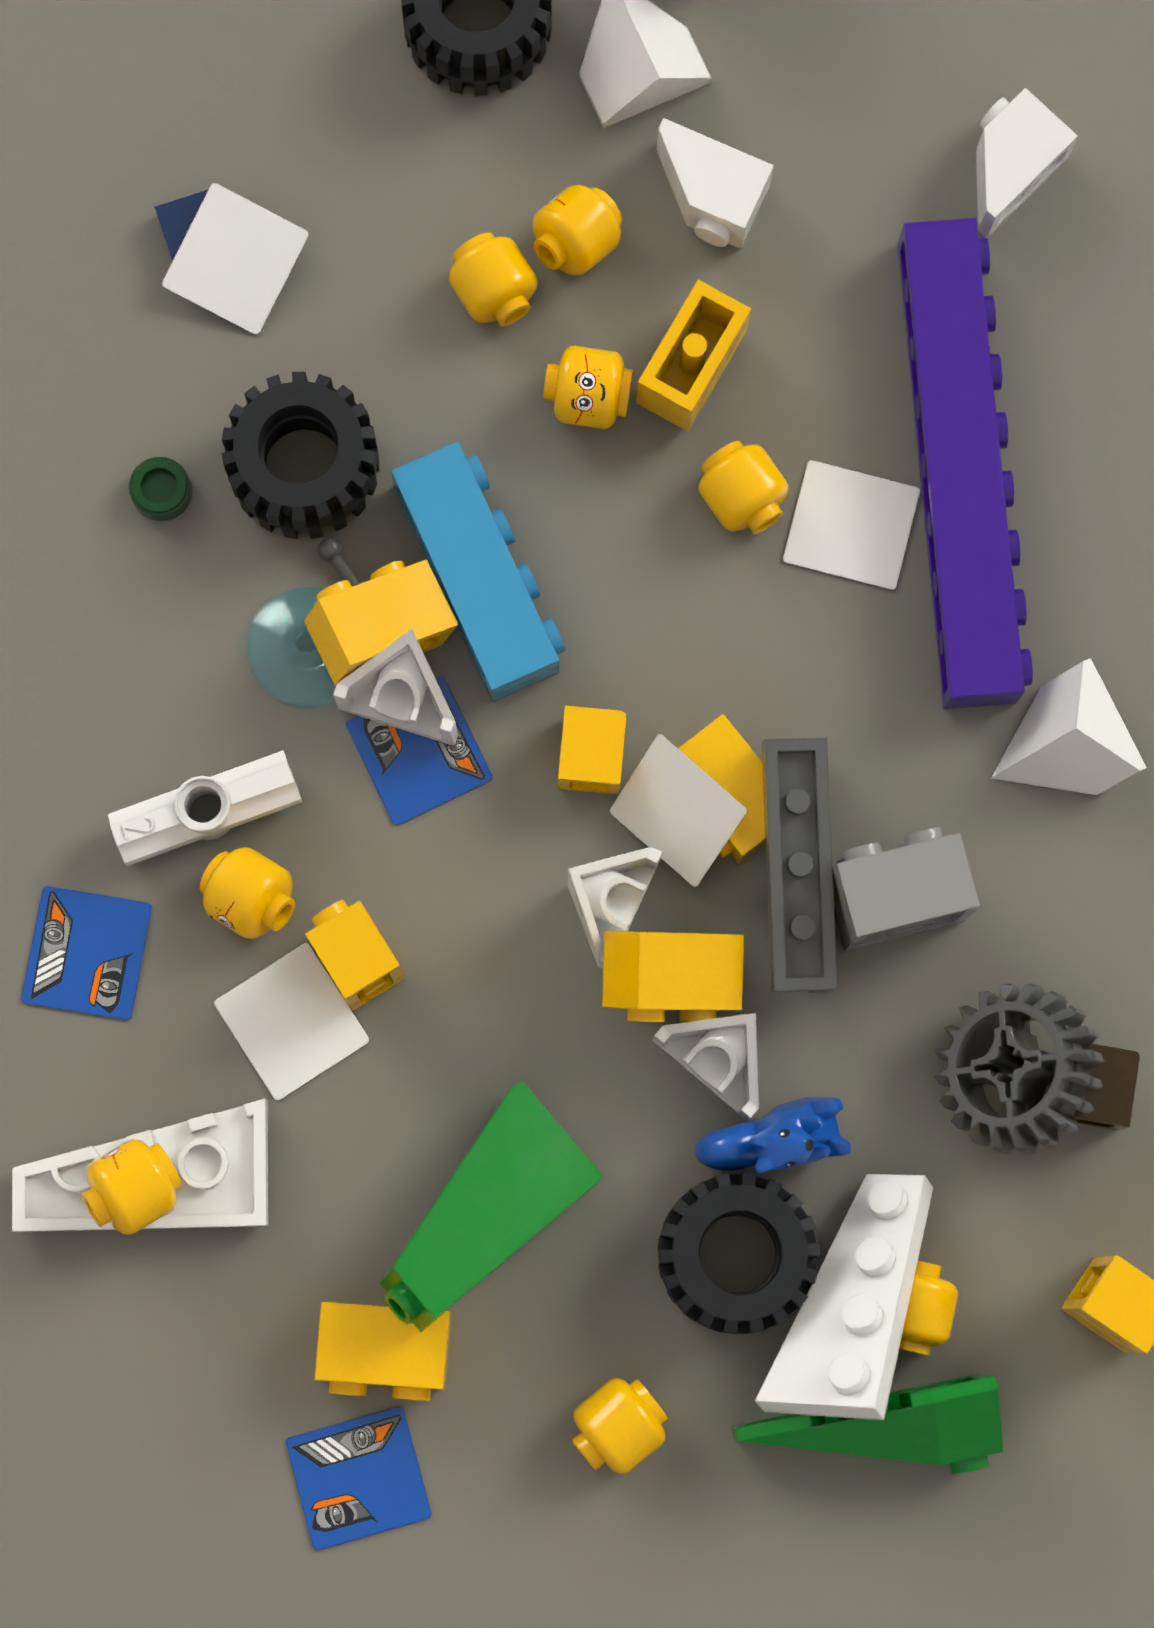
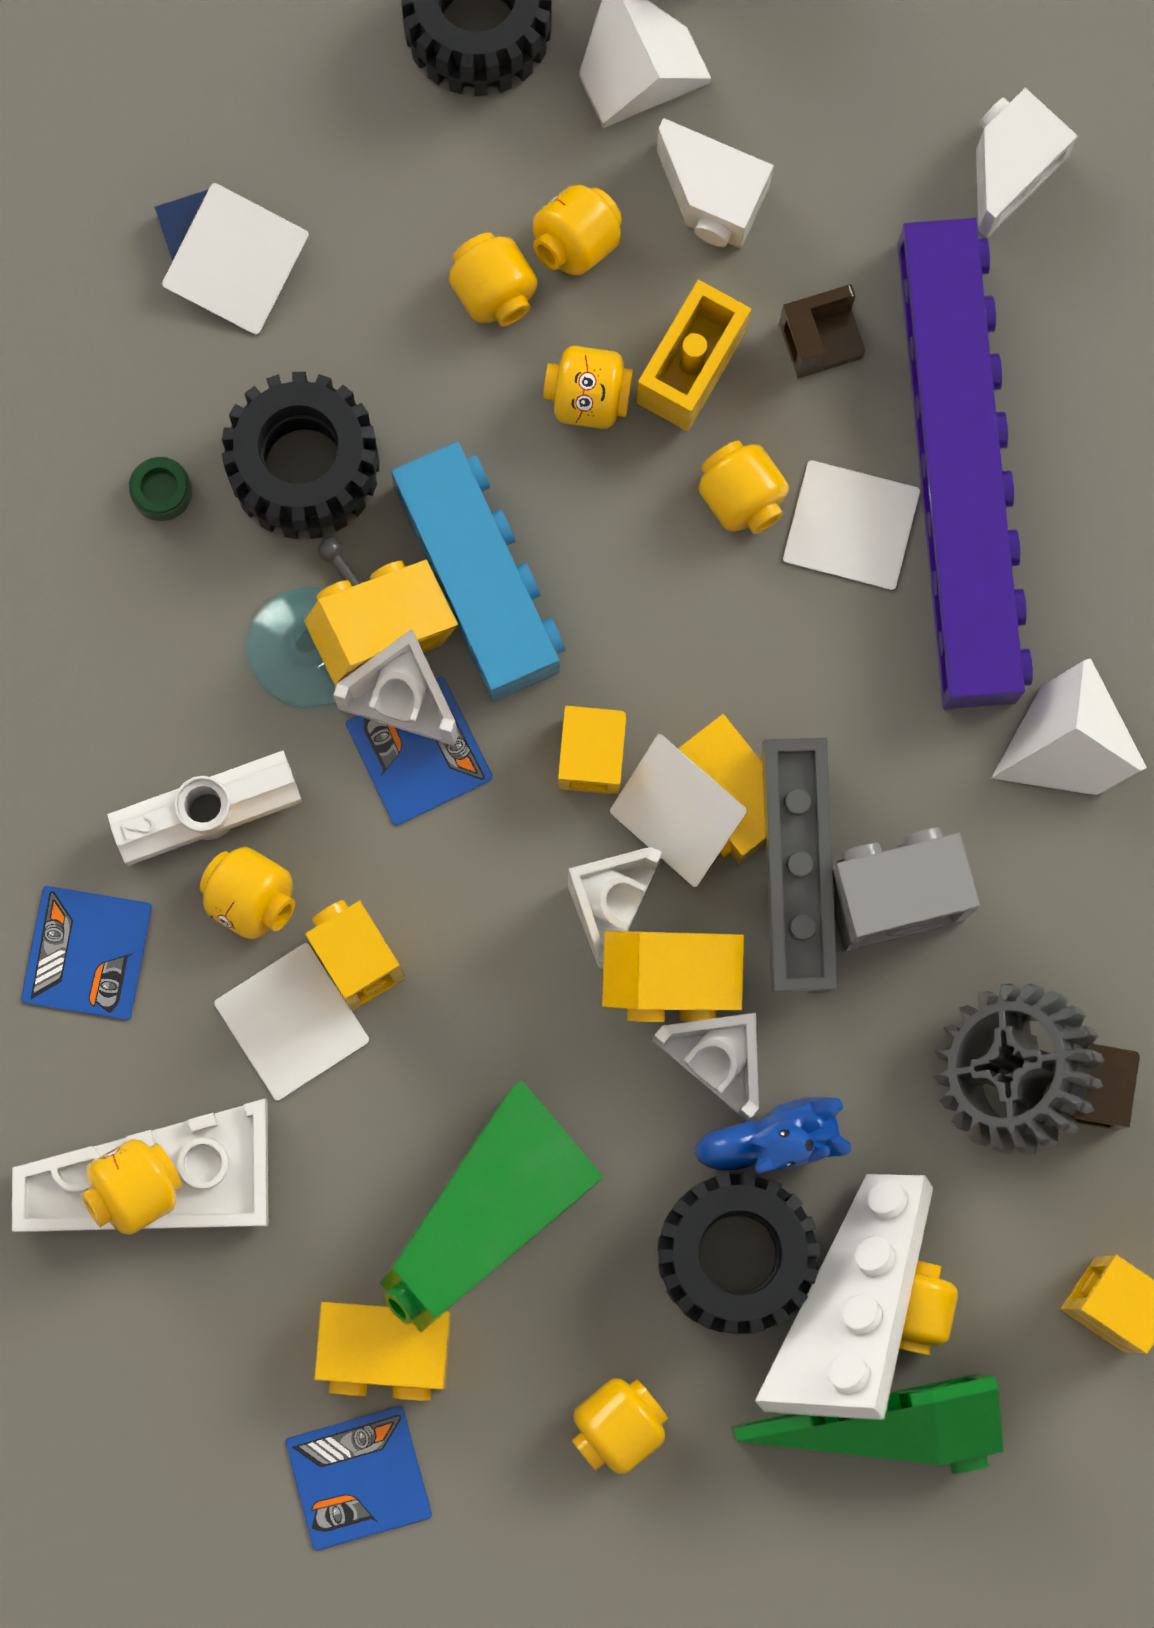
none -> dark brown panel [779,284,865,379]

